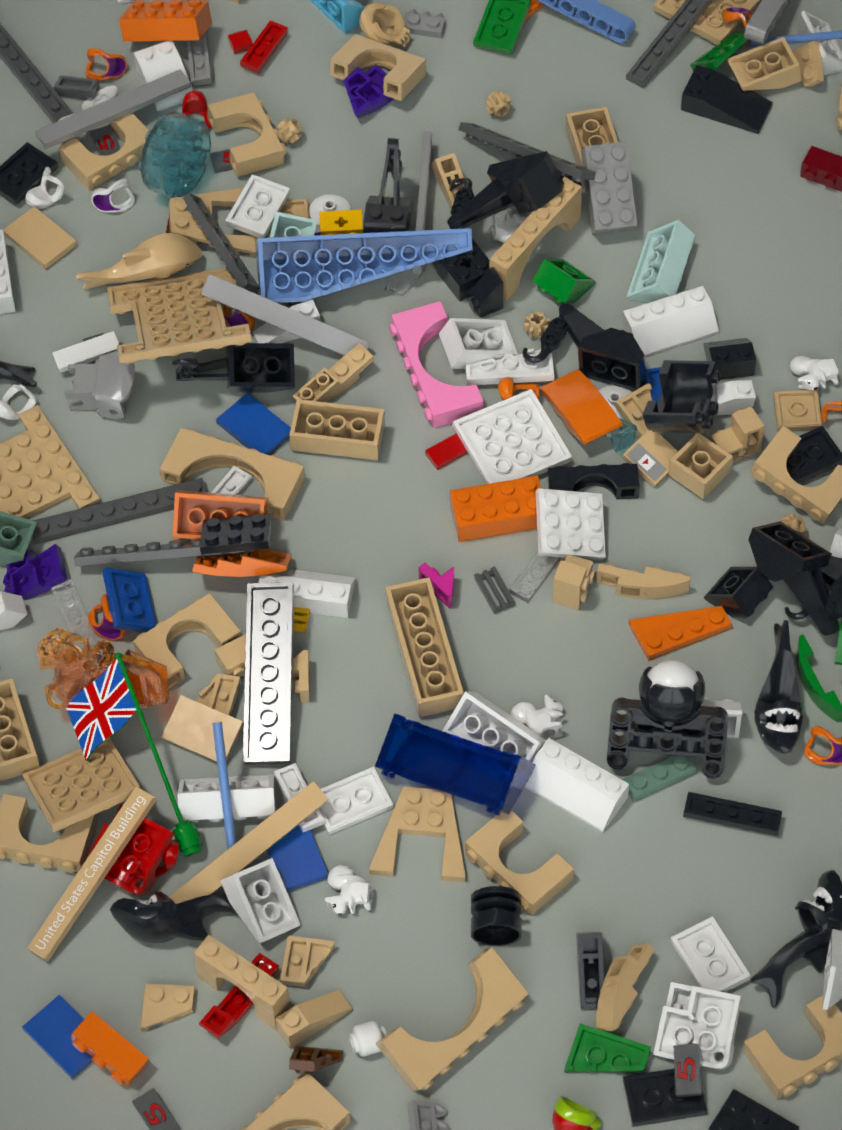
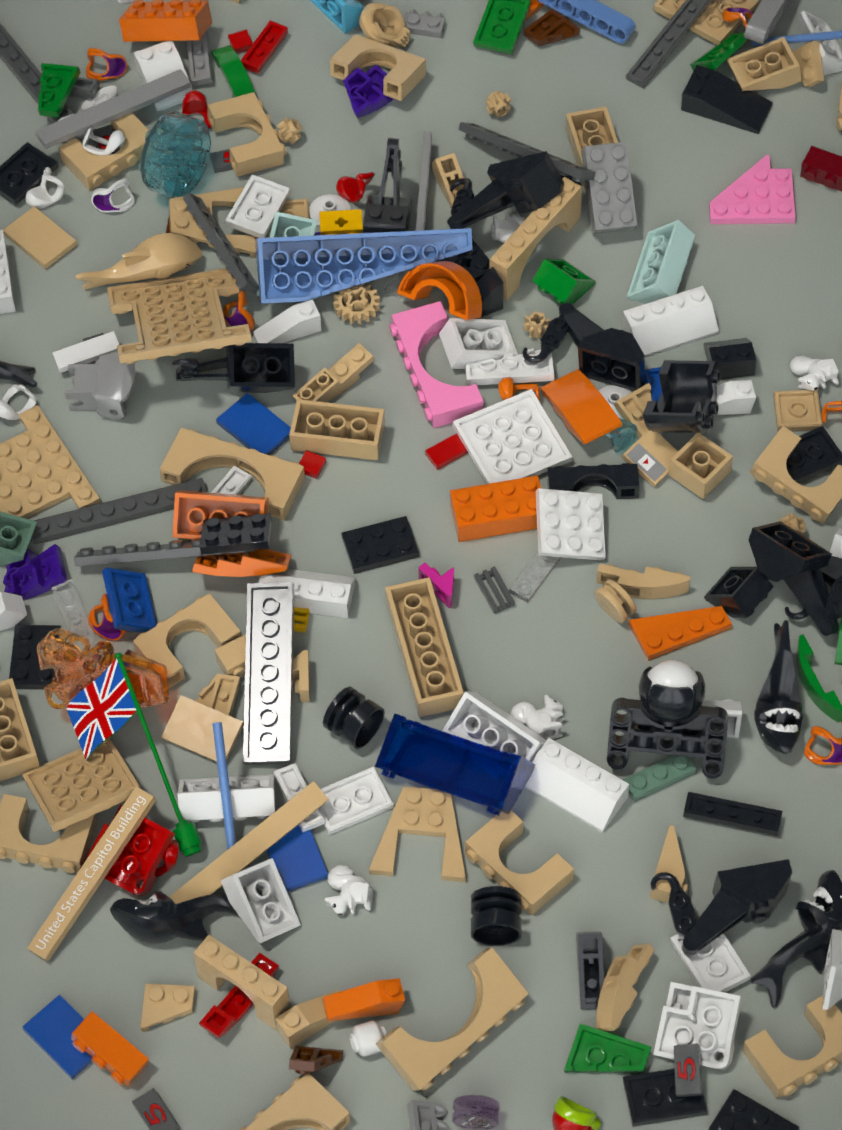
light grey tile [201,274,370,355] -> none
tan wing [280,936,335,987] -> none
tan brick [553,554,596,610] -> none
tan brick [710,406,764,463] -> none
none -> black plate [9,625,62,690]
none -> green wing [38,63,80,118]
none -> white piece [83,128,126,156]
none -> green slope [211,45,256,98]
none -> red tile [299,451,326,479]
none -> orange slope [322,978,405,1021]
none -> black wheel [323,686,385,749]
none -> tan gear [333,283,380,325]
none -> red piece [336,172,375,203]
none -> black plate [341,516,419,574]
none -> orange brick [397,261,482,320]
none -> clear purple head [452,1095,500,1130]
none -> reddish brown wing [524,9,580,46]
none -> tan head [594,579,636,623]
none -> tan slope [650,825,688,903]
none -> black slope [650,859,792,956]
none -> bright pink wing [709,155,795,224]

